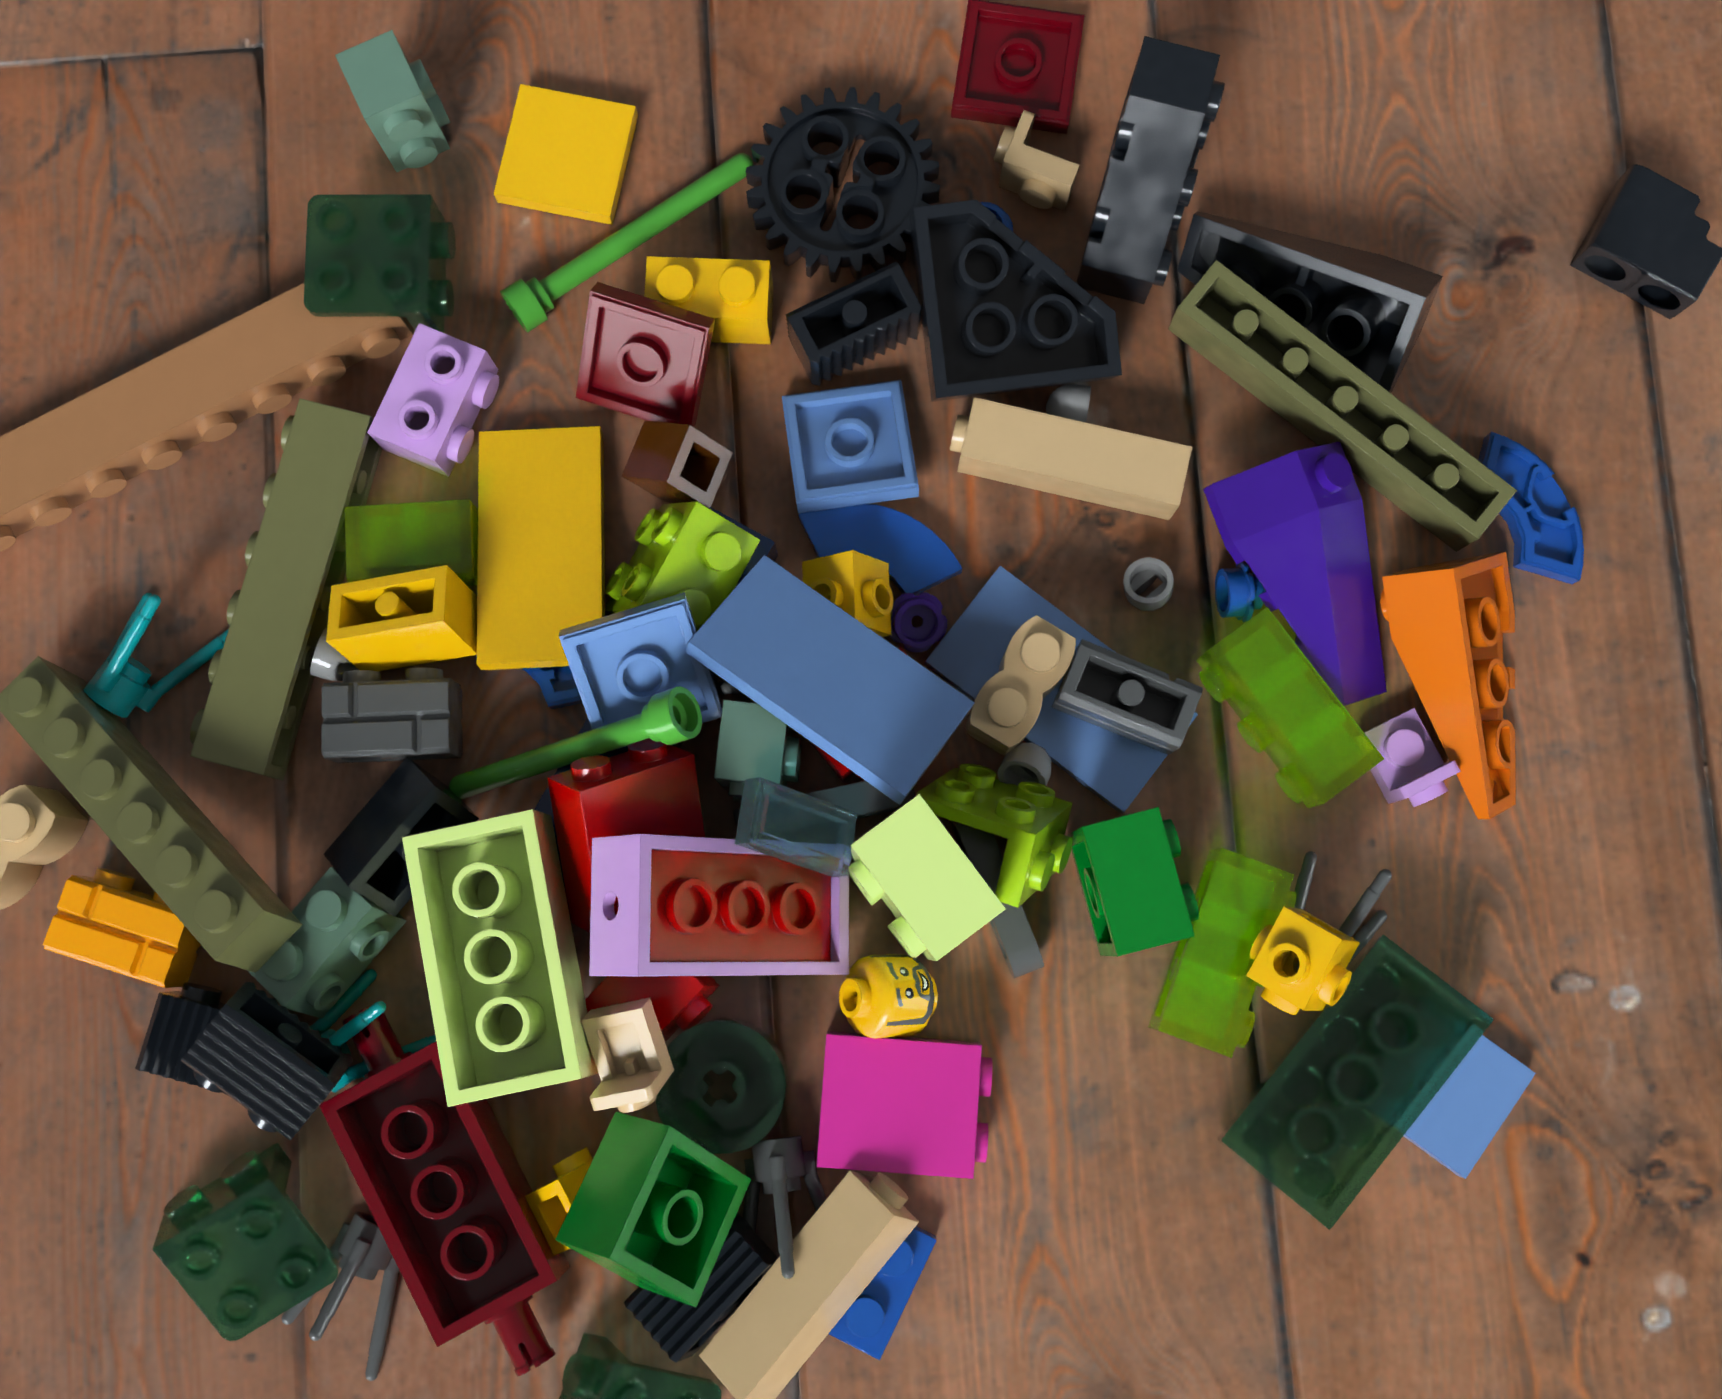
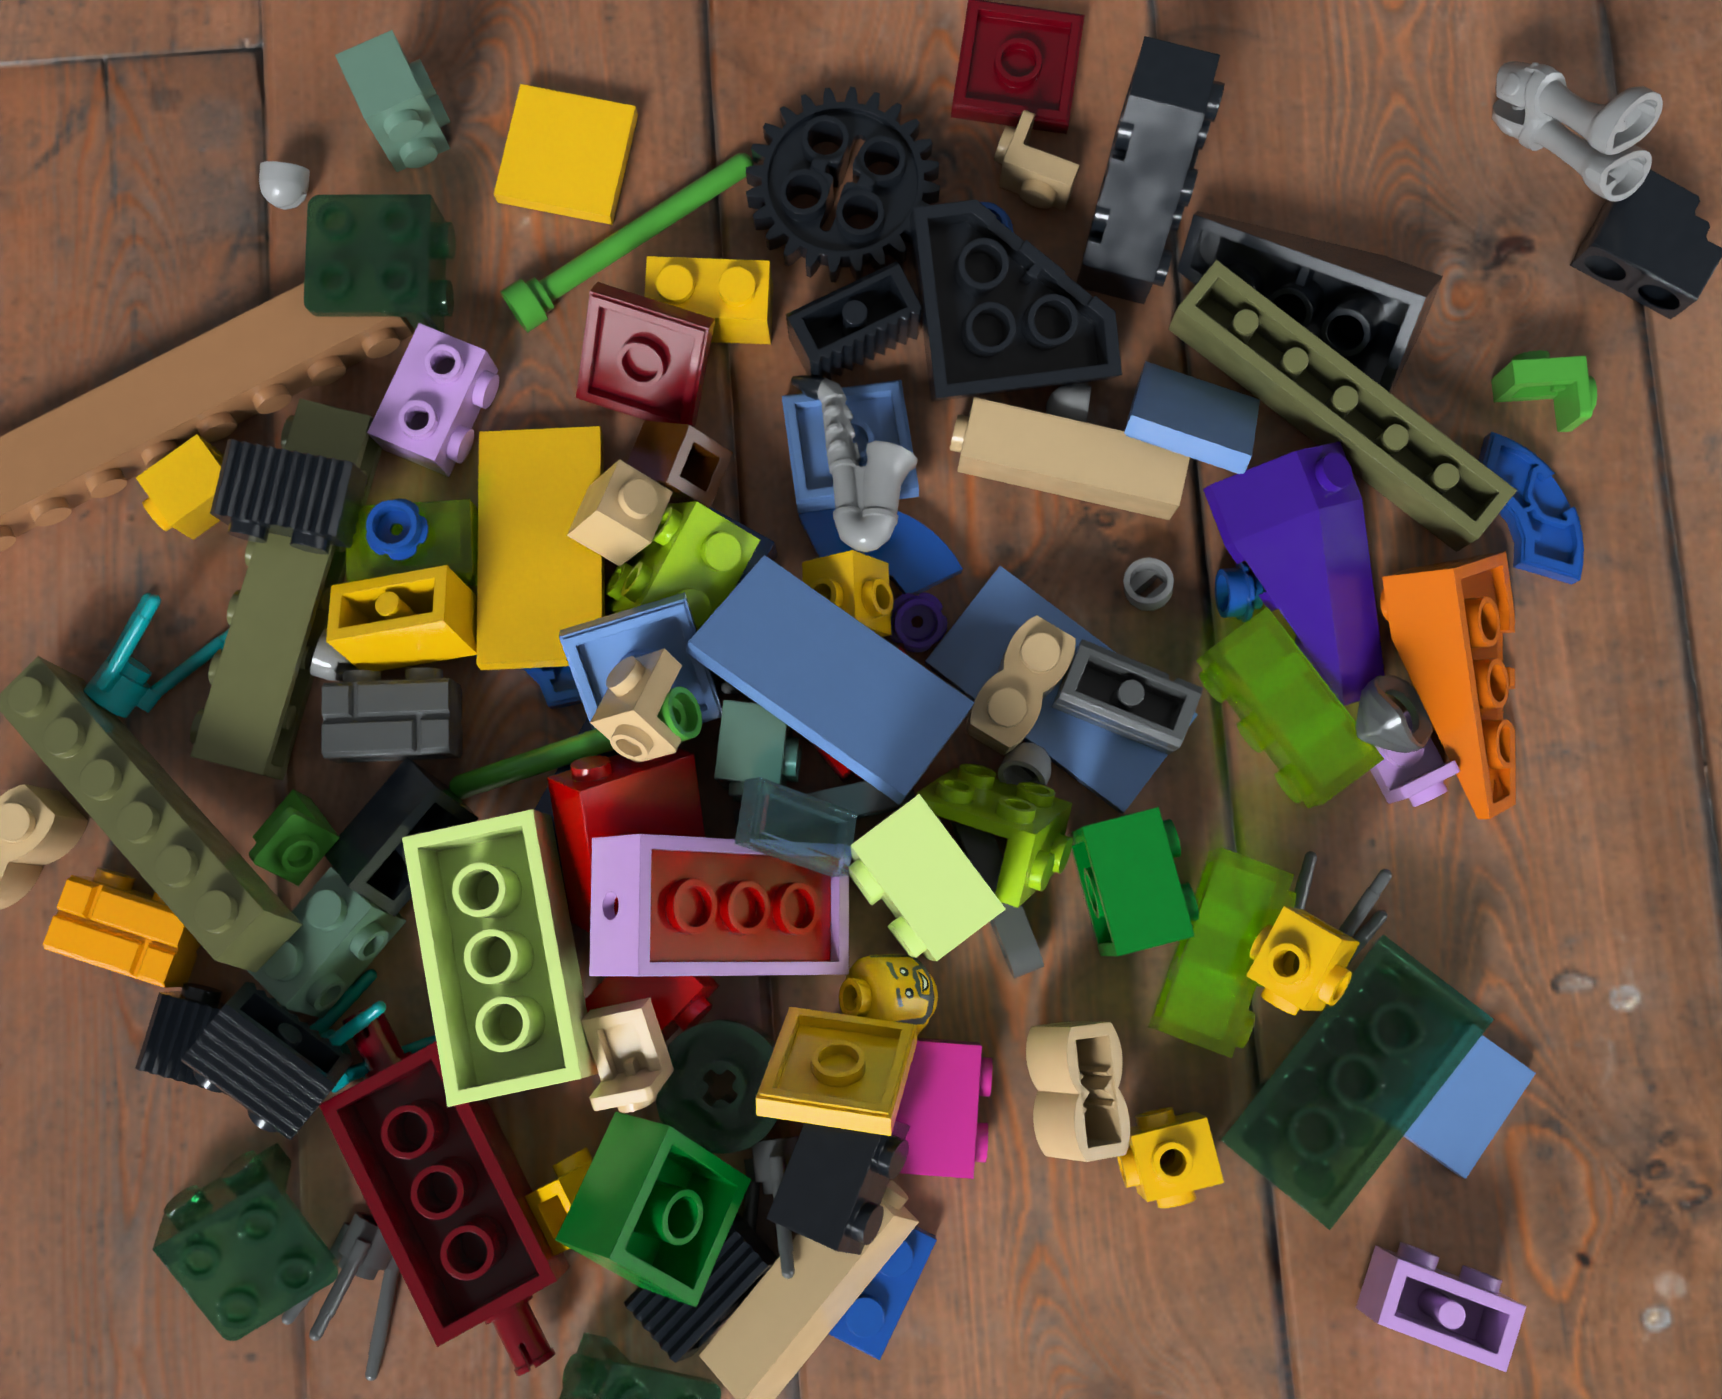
none -> yellow brick [135,434,224,540]
none -> black brick [210,439,367,555]
none -> bright green bracket [249,789,340,886]
none -> light grey hinge [259,161,310,210]
none -> blue plate [366,498,429,560]
none -> tan brick [567,459,673,566]
none -> tan bracket [590,648,682,763]
none -> yellow tile [756,1007,917,1136]
none -> black brick [766,1120,910,1255]
none -> light grey piece [791,375,918,552]
none -> tan brick [1026,1021,1130,1162]
none -> yellow brick [1117,1107,1224,1208]
none -> medium blue tile [1124,361,1260,474]
none -> dark grey piece [1355,675,1433,753]
none -> lavender brick [1356,1242,1526,1372]
none -> bright green bracket [1491,350,1597,432]
none -> light grey piece [1492,61,1663,202]

